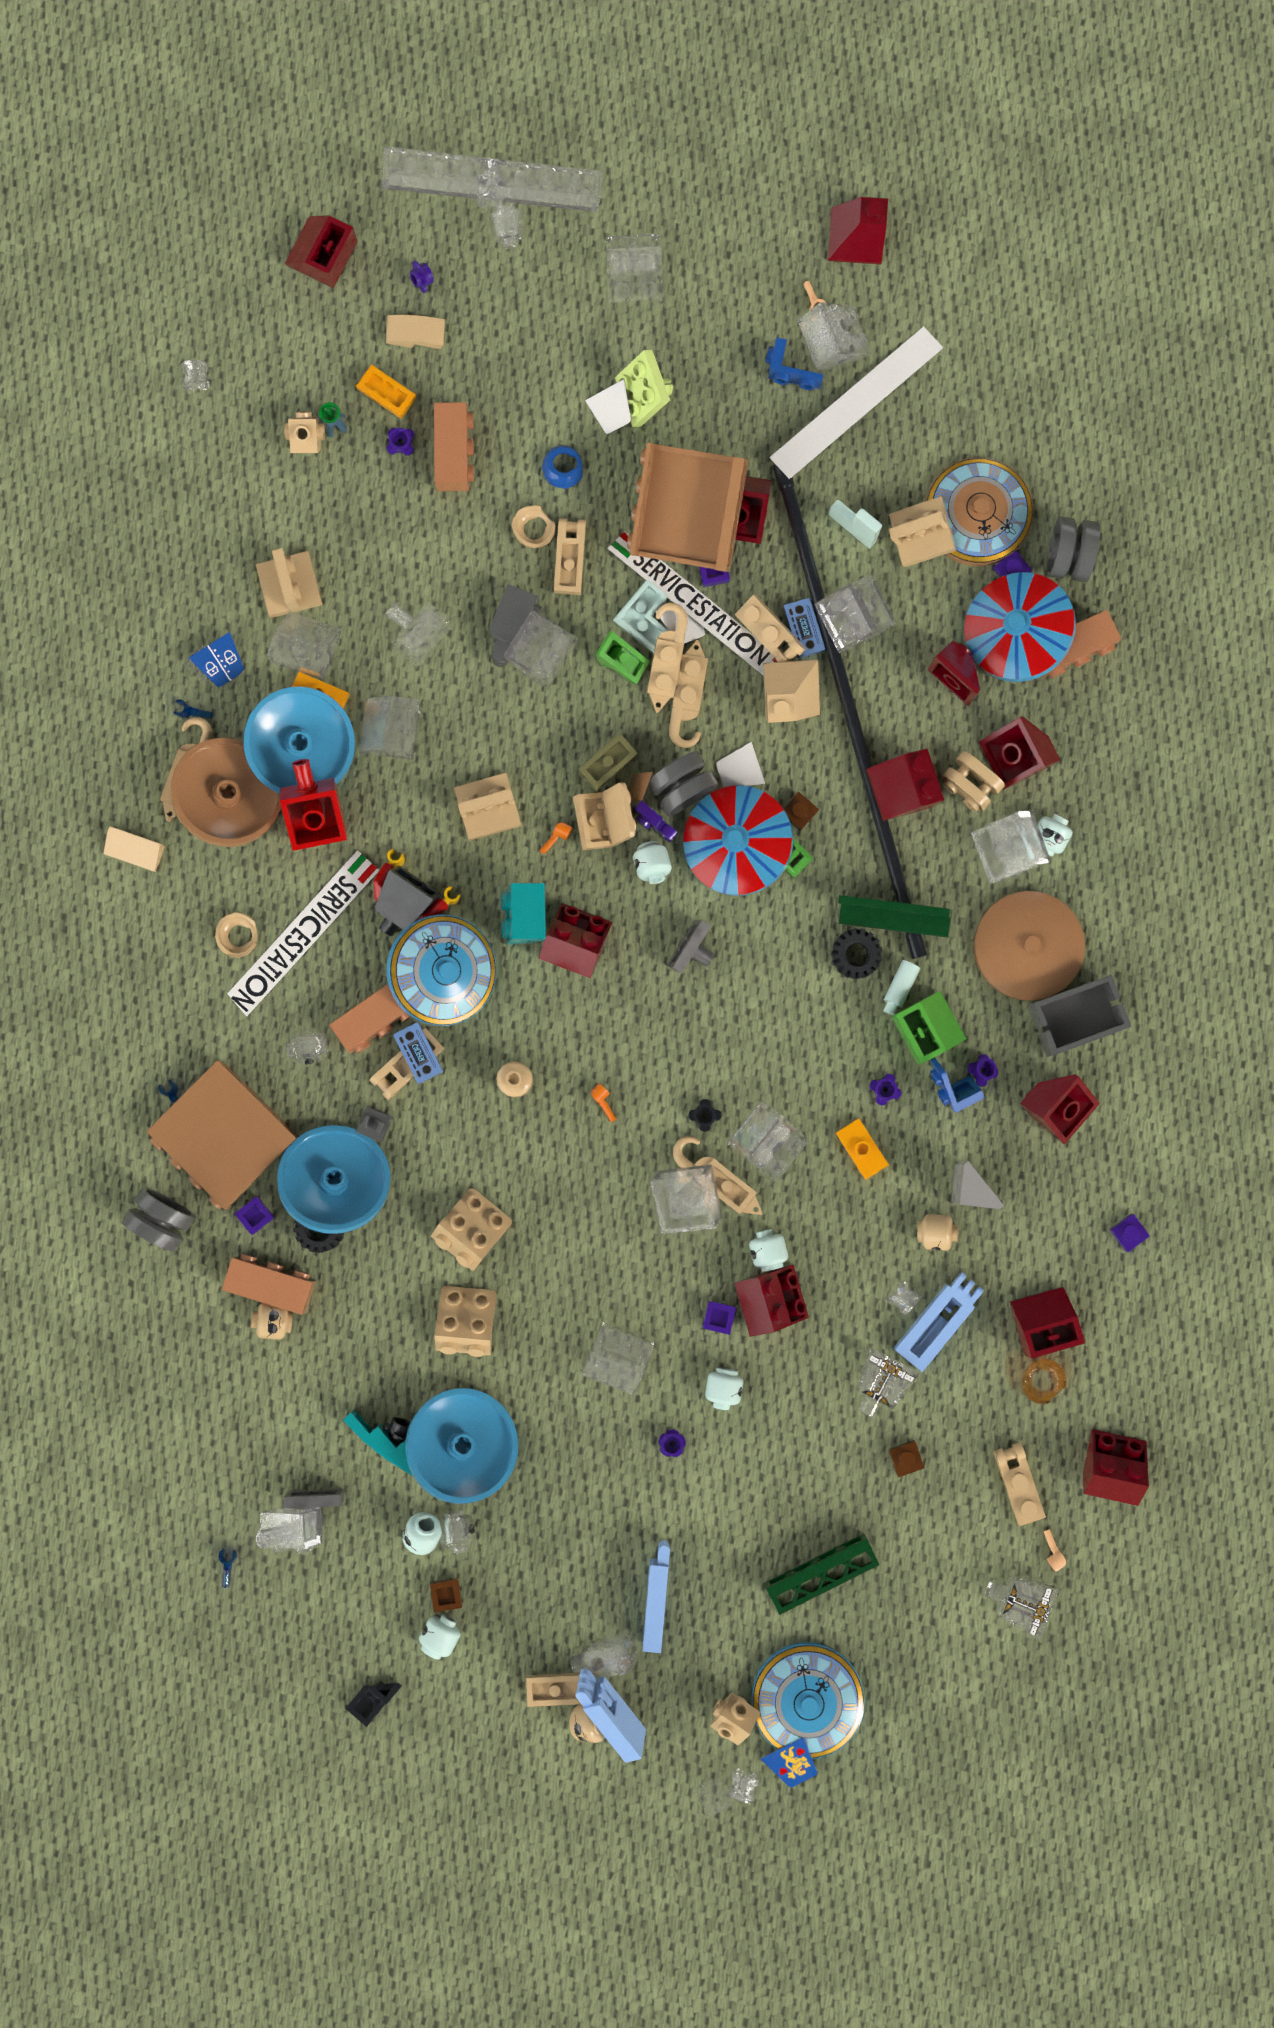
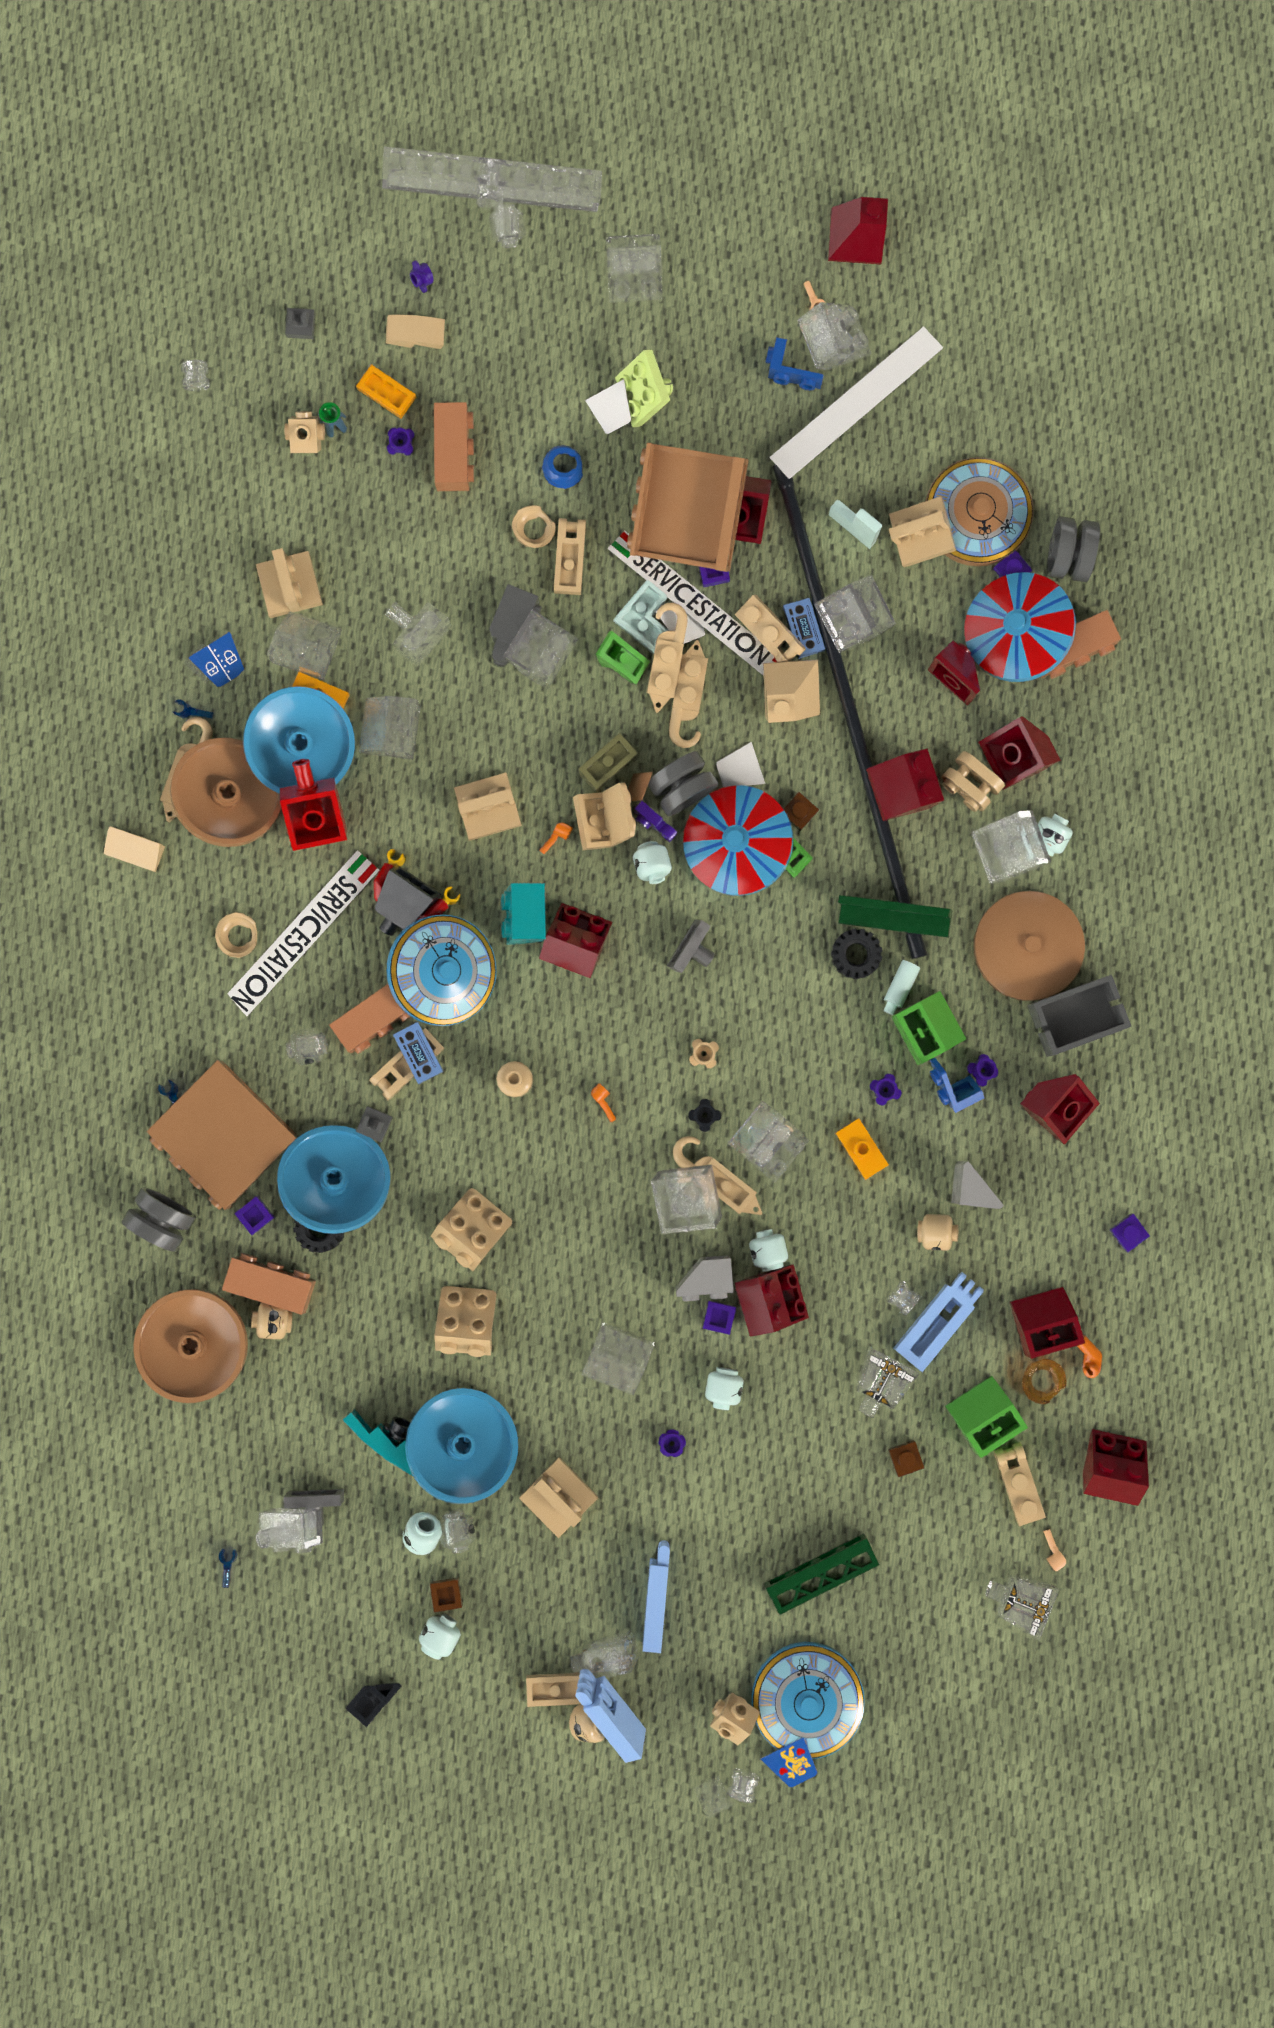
dark red slope [285,215,358,288] -> none
none -> medium nougat dish [133,1289,248,1403]
none -> dark grey tile [285,308,315,339]
none -> tan bracket [519,1457,598,1538]
none -> light grey slope [675,1255,733,1301]
none -> tan plate [689,1039,719,1069]
none -> bright green slope [945,1376,1028,1458]
none -> orange arm [1077,1335,1102,1378]

